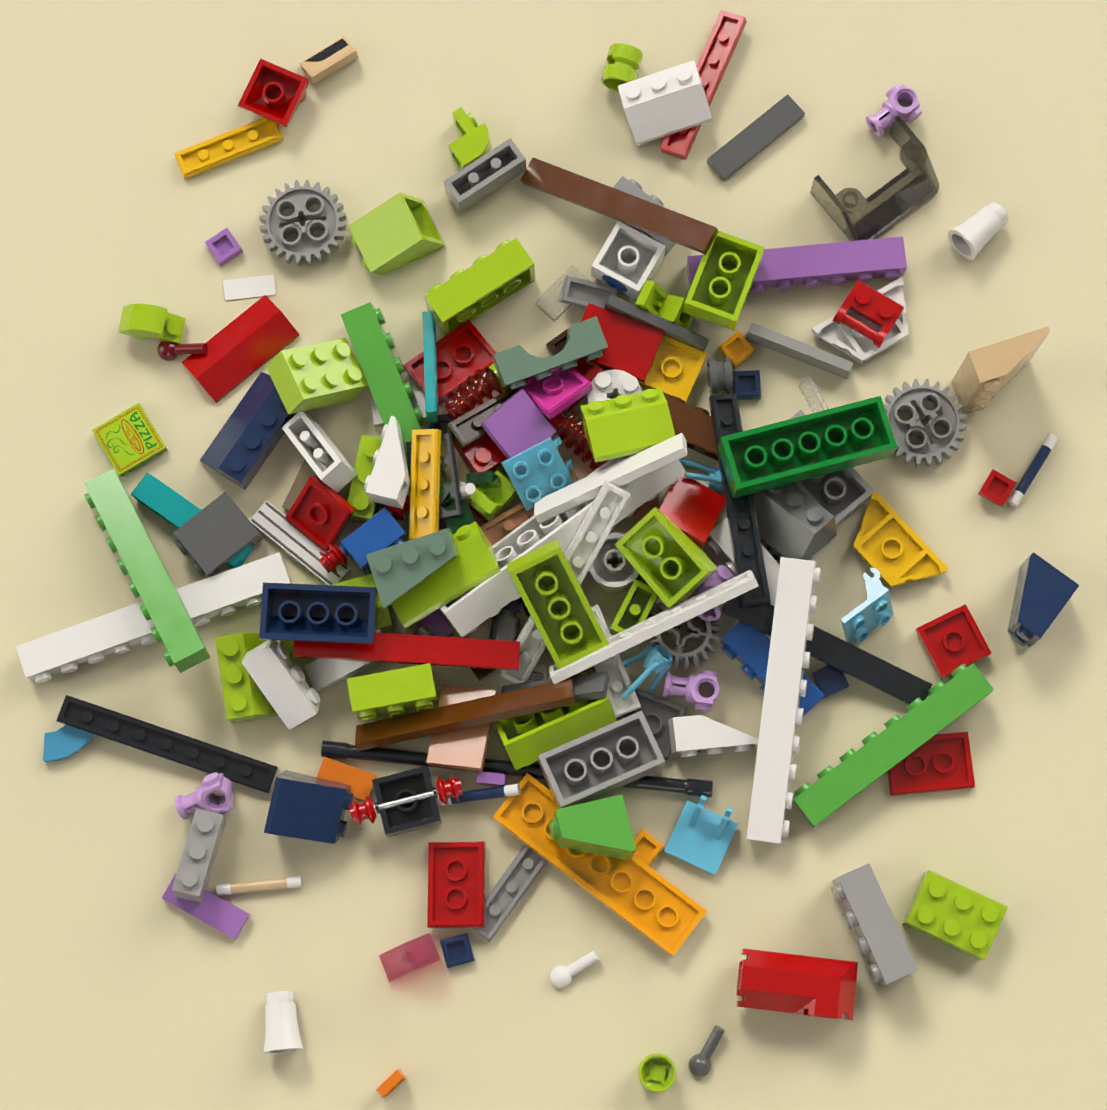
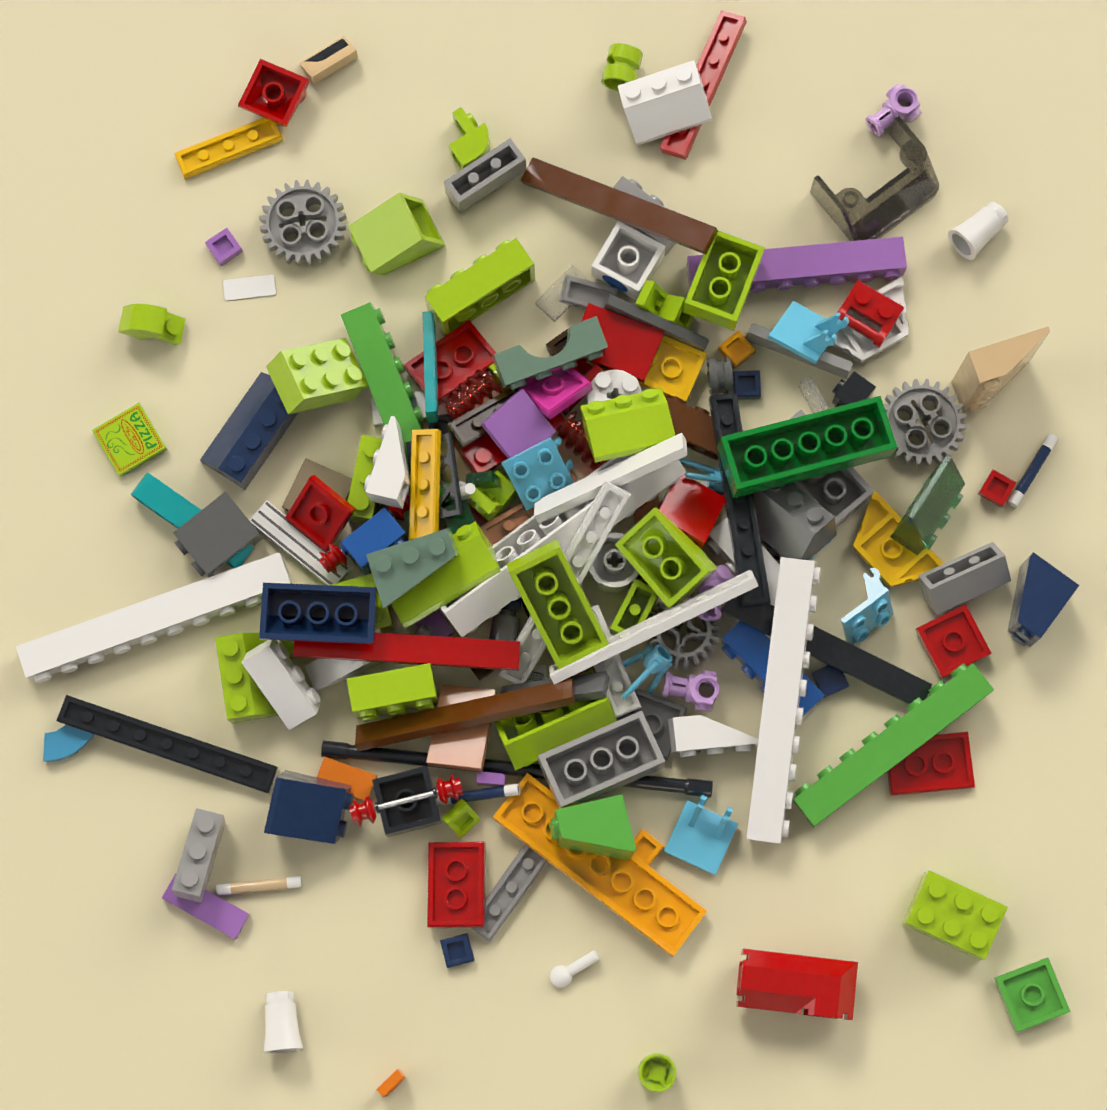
brick [84,468,211,673] -> none
dark red bar [157,341,207,361] -> none
lavender connector [175,773,235,820] -> none
red slope [182,295,300,403] -> none
white brick [282,411,357,493] -> none
clear pink slope [379,933,442,982] -> none
dark grey bar [688,1025,725,1077] -> none
dark grey tile [707,94,805,181] -> none
light grey brick [830,863,918,986] -> none
none -> lime tile [442,799,481,838]
none -> medium azure plate [768,301,849,364]
none -> black brick [832,371,876,408]
none -> clear green slope [890,455,965,556]
none -> light grey brick [918,542,1011,615]
none -> bright green plate [994,957,1071,1032]

